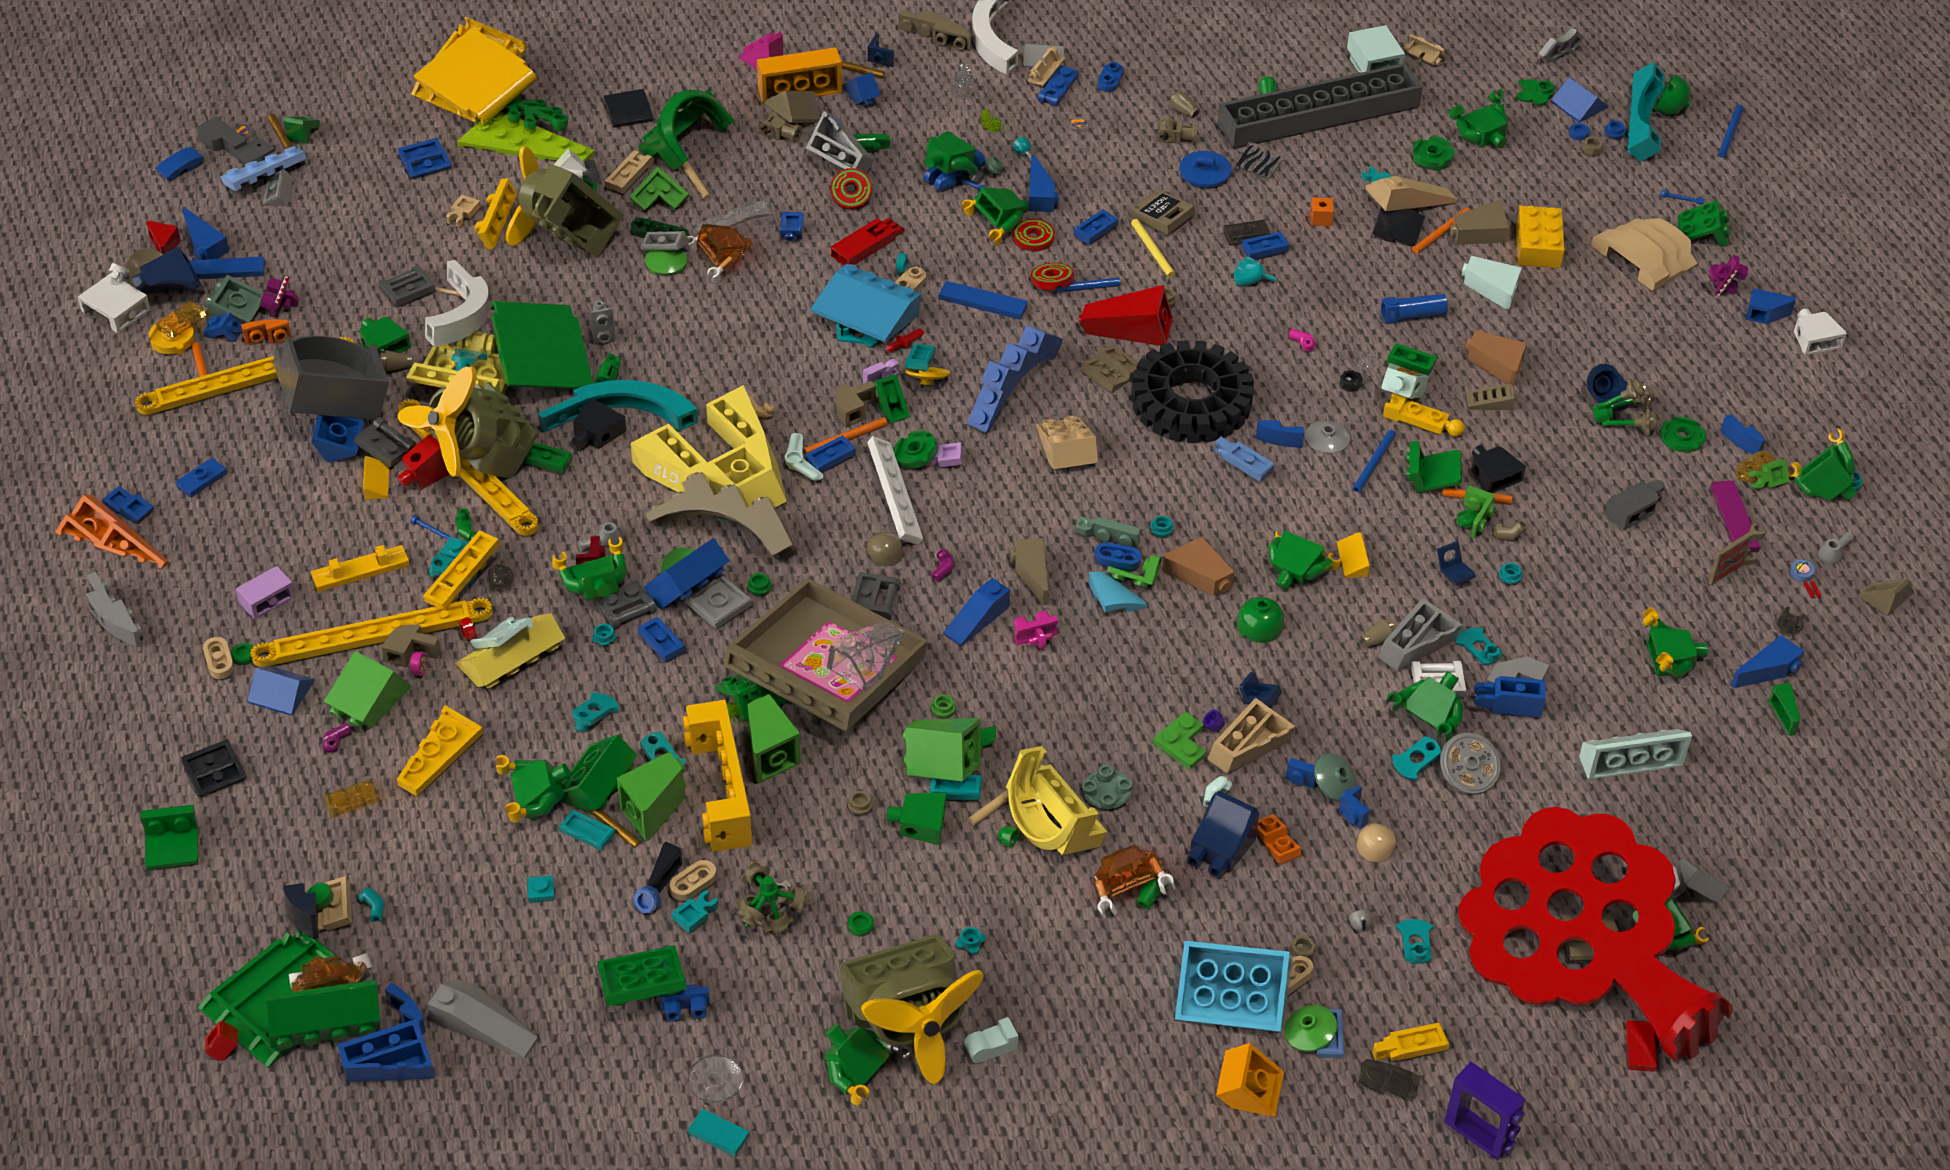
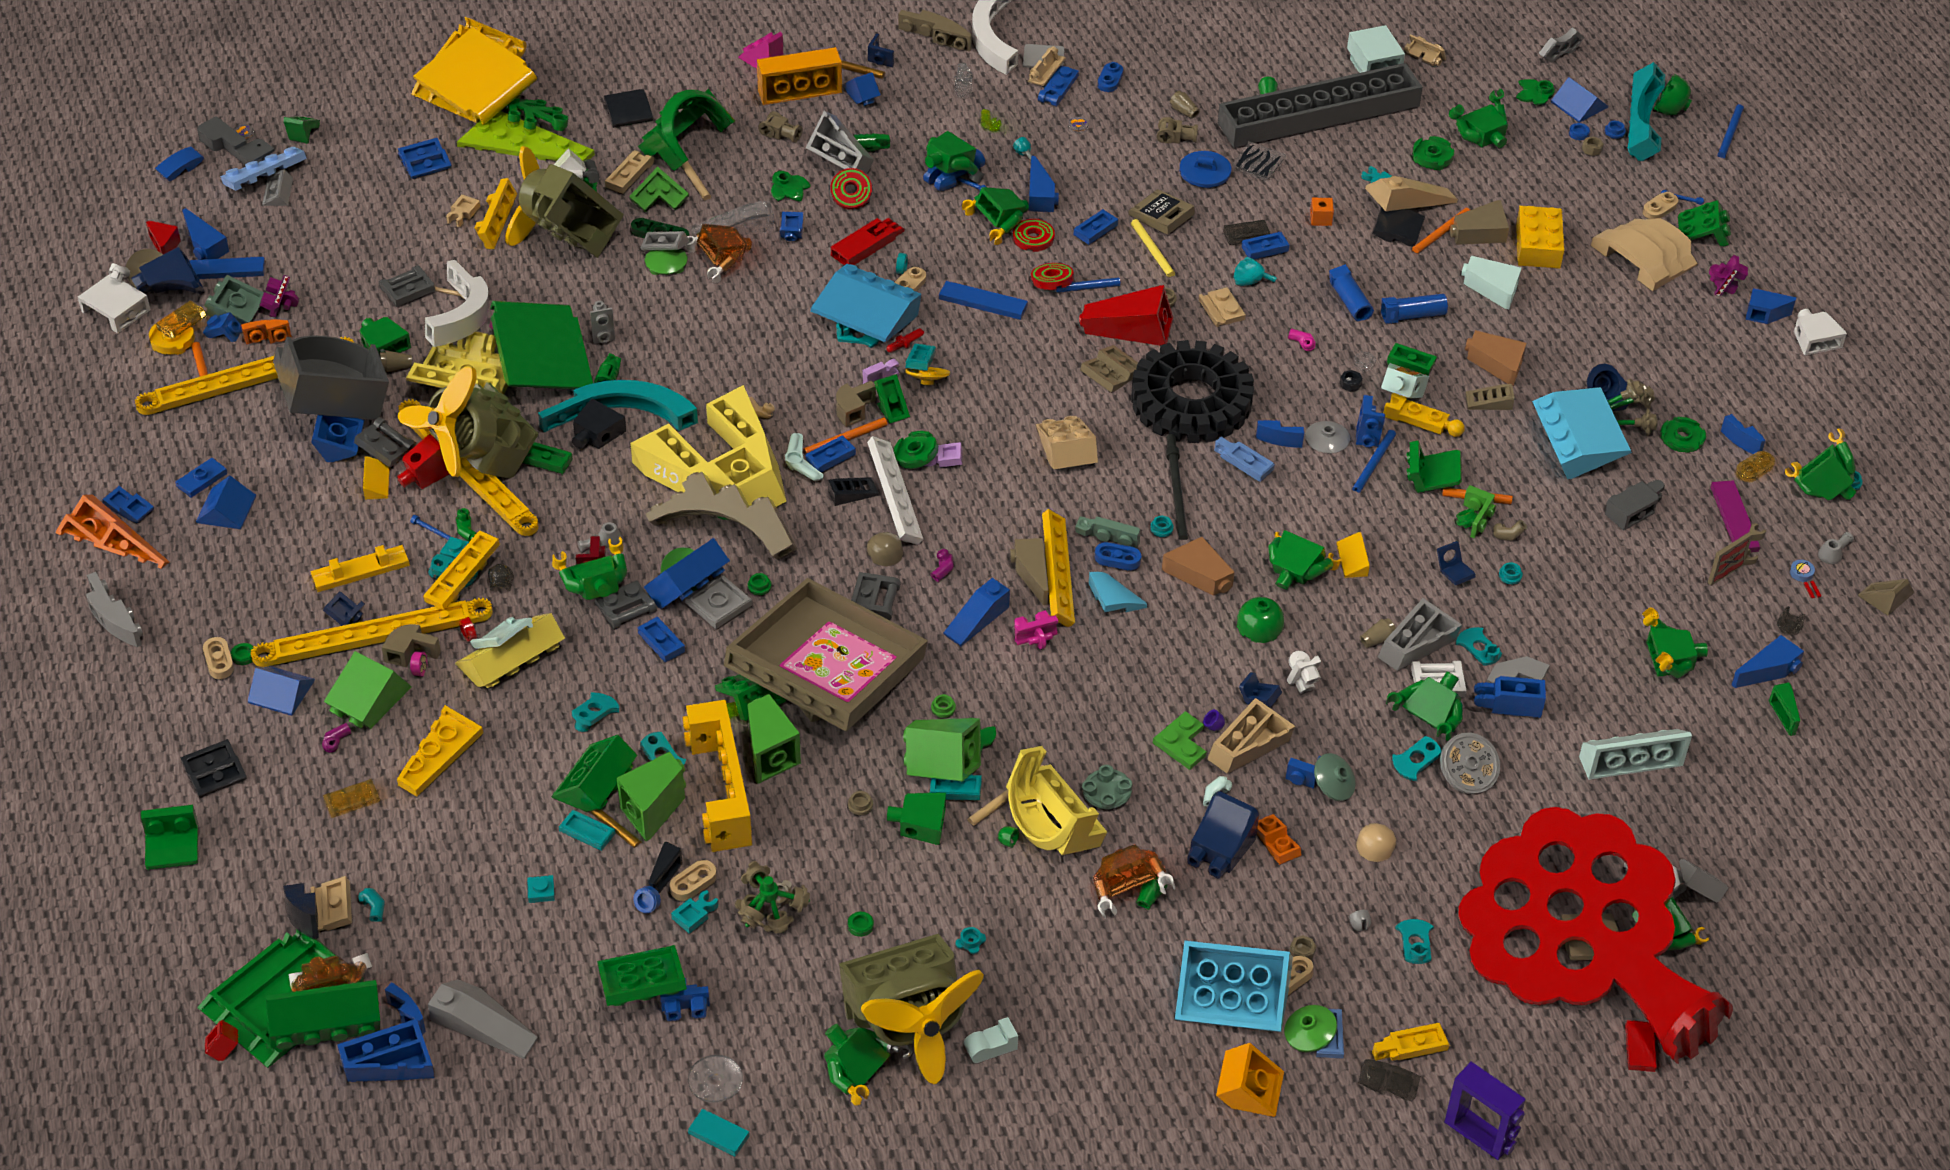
lavender brick [236,566,295,620] -> none
pearl gold bar [268,113,293,149] -> none
green tile [307,883,334,910] -> none
teal piece [452,349,488,371] -> none
green torso [496,755,571,823] -> none
teal plate [592,623,616,646] -> none
dark tan slope [764,91,820,123] -> none
clear wedge [827,620,905,691] -> none
blue arch [967,325,1063,433] -> none
sand green plate [985,156,1004,175] -> none
bright green bracket [1107,555,1163,588] -> none
blue bracket [1339,785,1370,829] -> none
black torso [1471,445,1526,493] -> none
bright green plate [1748,459,1790,488] -> none
none -> blue slope [196,476,256,529]
none -> dark blue bracket [323,591,365,626]
none -> green plate [771,171,811,202]
none -> black slope [828,477,879,506]
none -> yellow plate [1042,509,1075,627]
none -> pearl dark grey bar [1166,434,1188,540]
none -> tan plate [1198,287,1246,327]
none -> white hips [1287,651,1321,694]
none -> blue piece [1329,264,1374,322]
none -> blue bracket [1356,395,1385,447]
none -> medium azure slope [1532,387,1632,479]
none -> tan plate [1643,192,1678,219]

